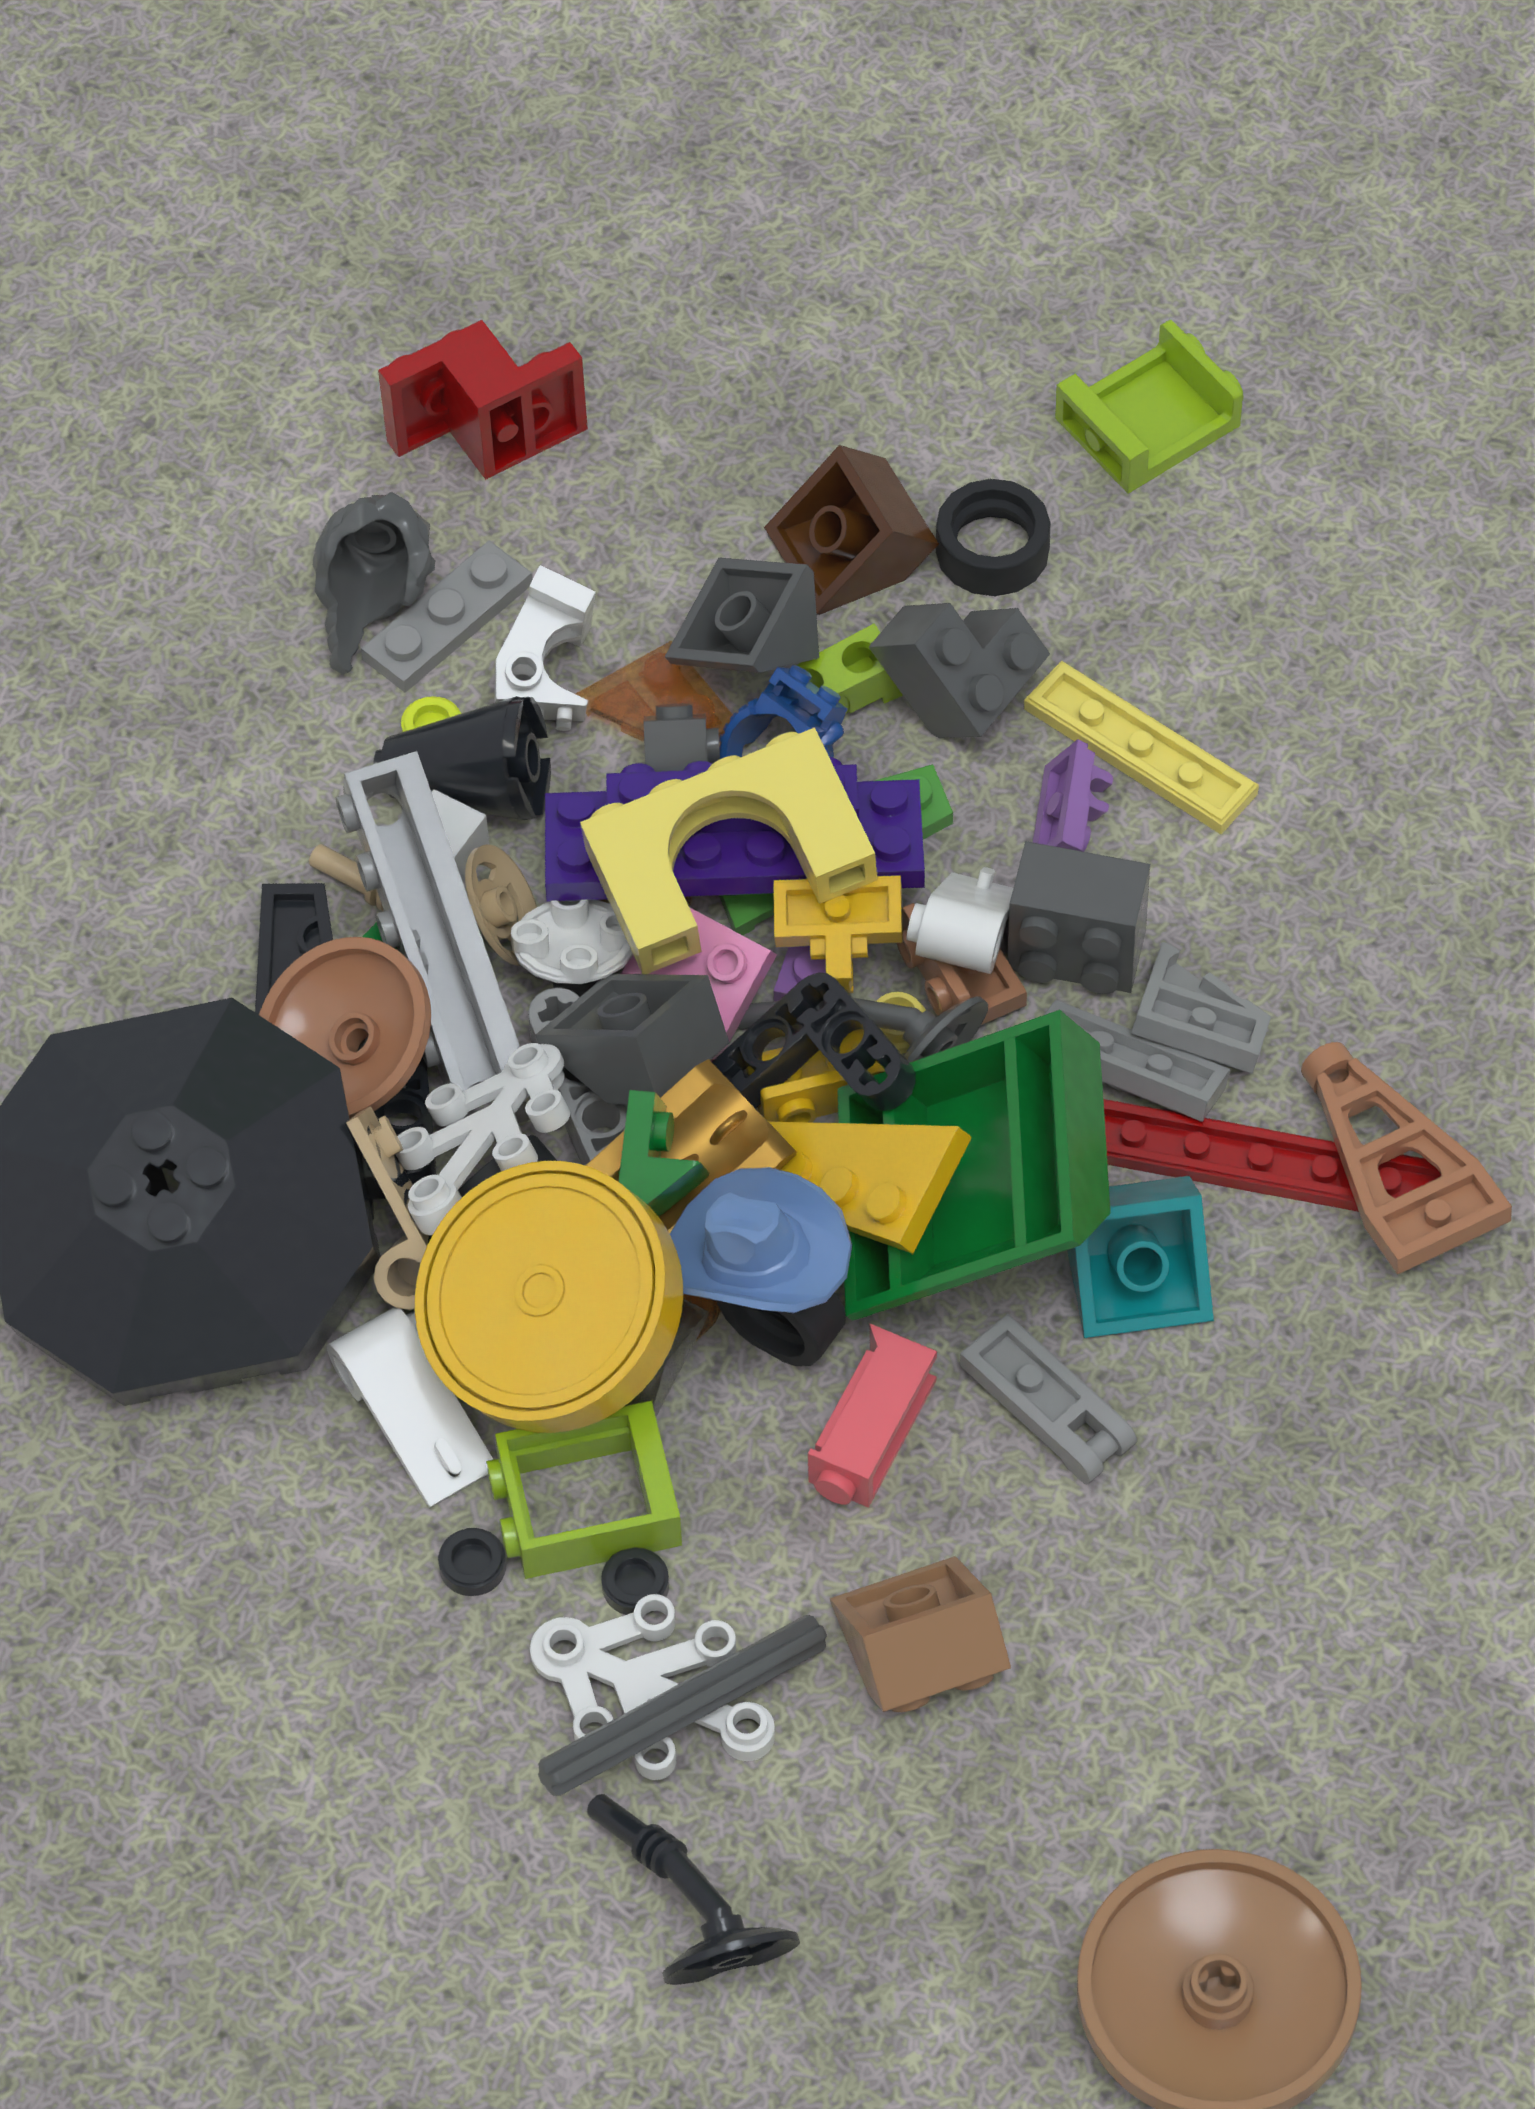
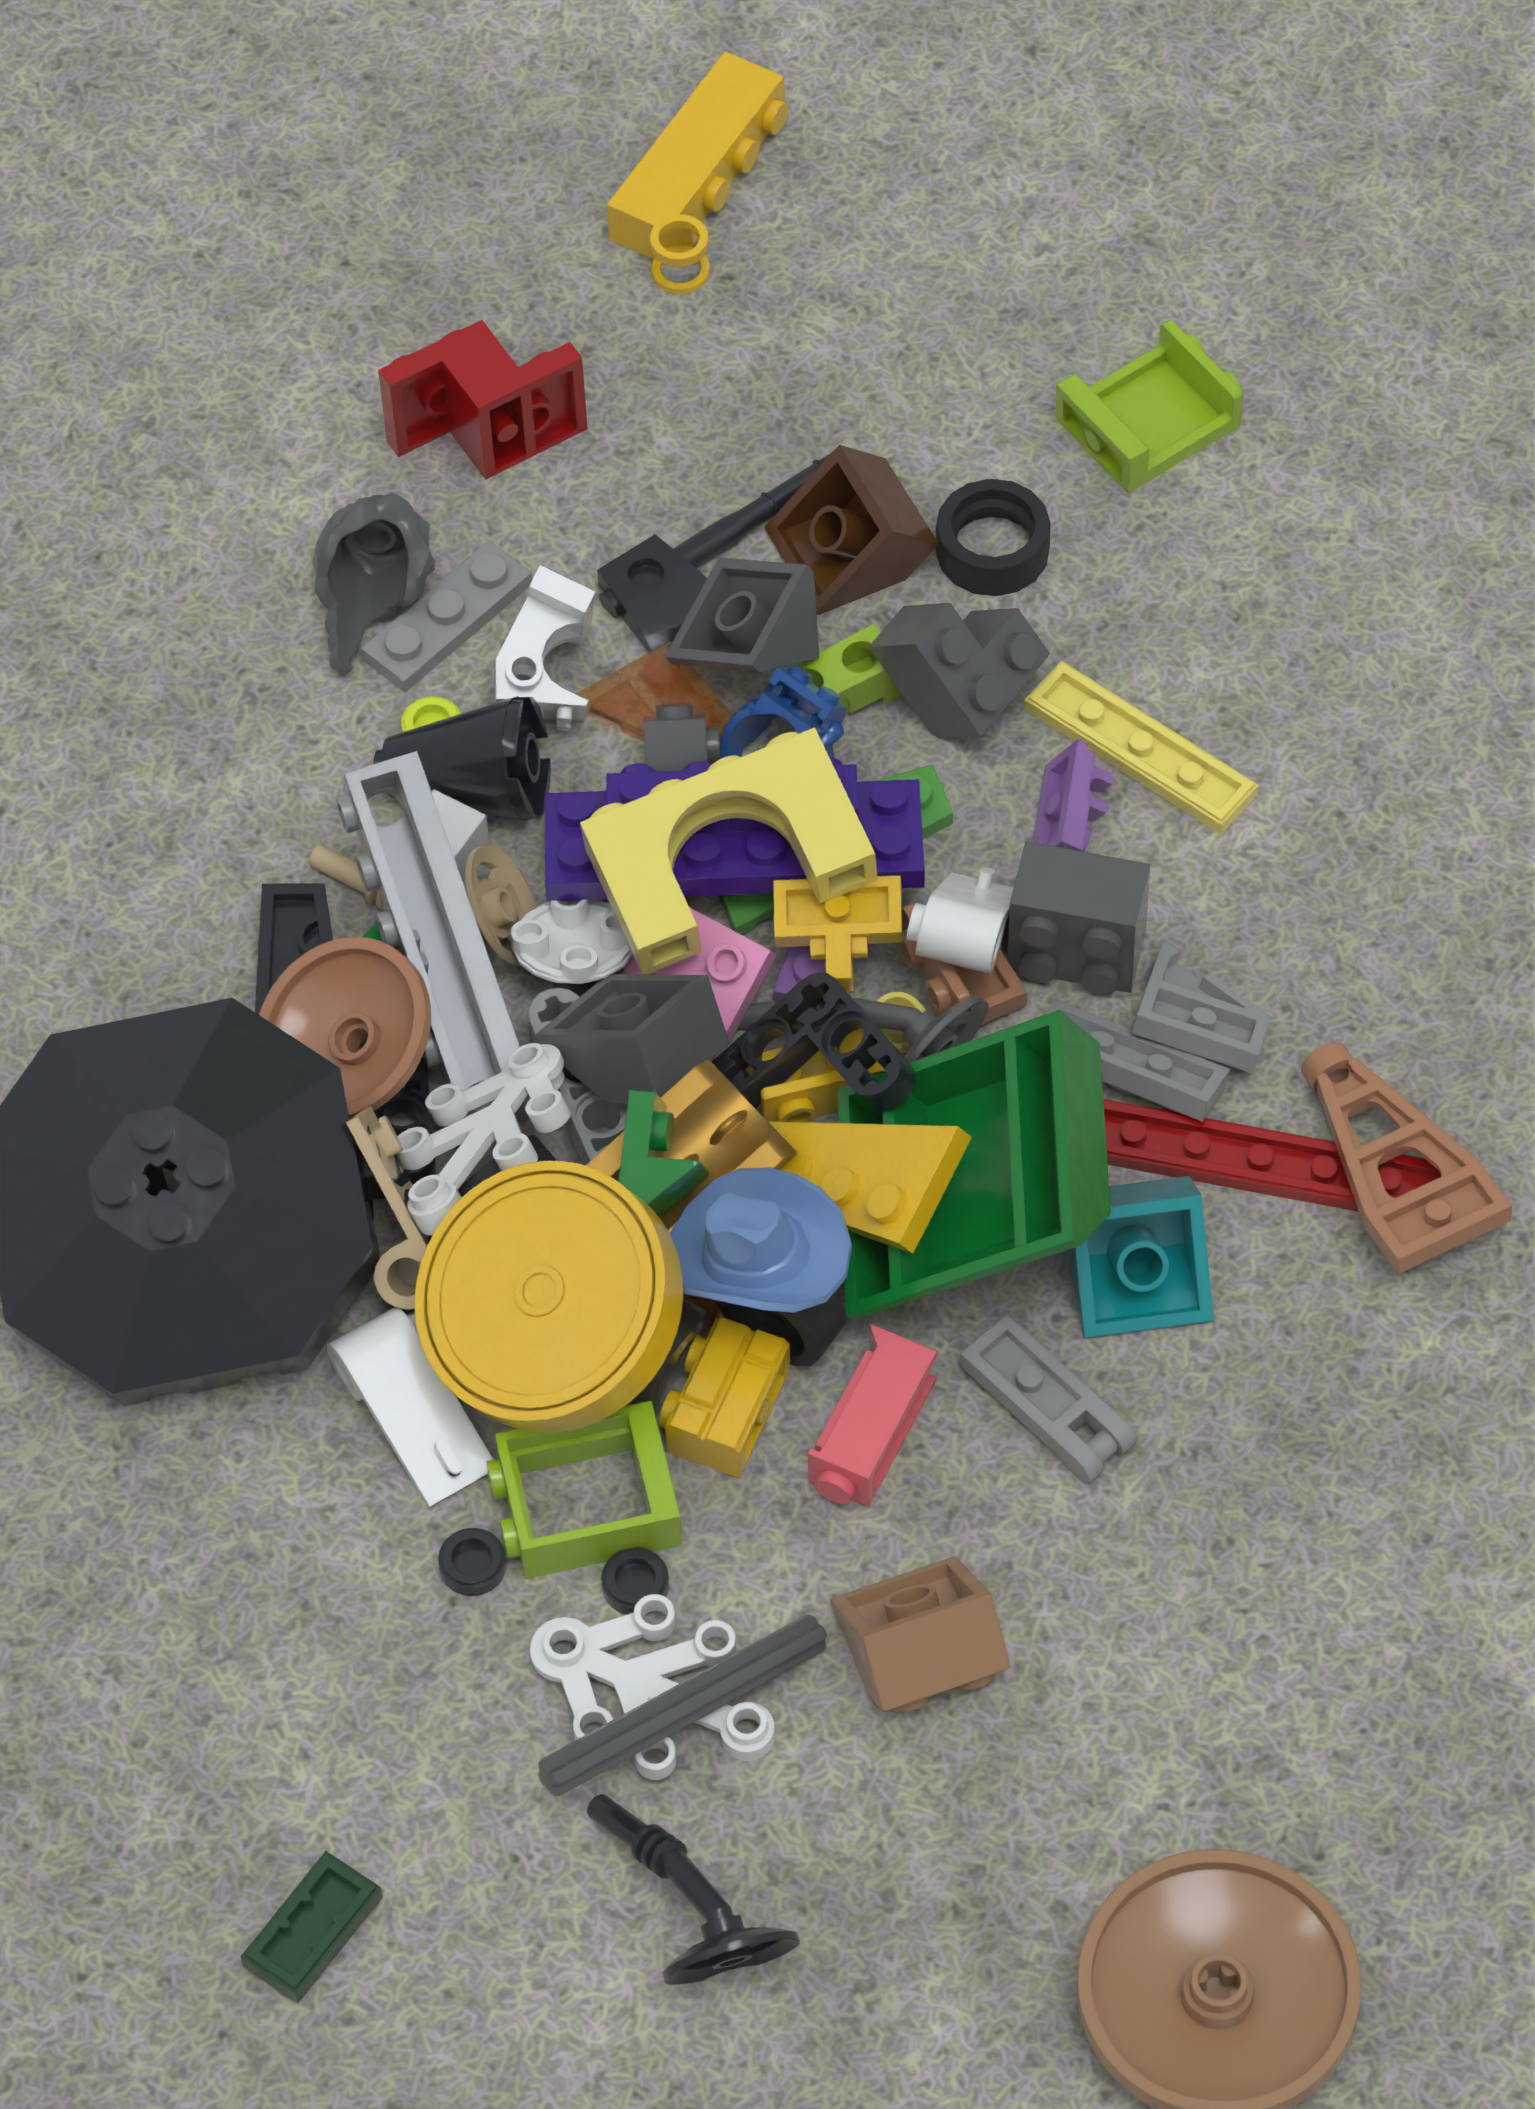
none -> dark green plate [241,1851,383,2003]
none -> black piece [597,452,832,654]
none -> yellow hinge [607,51,789,294]
none -> yellow brick [659,1317,791,1478]

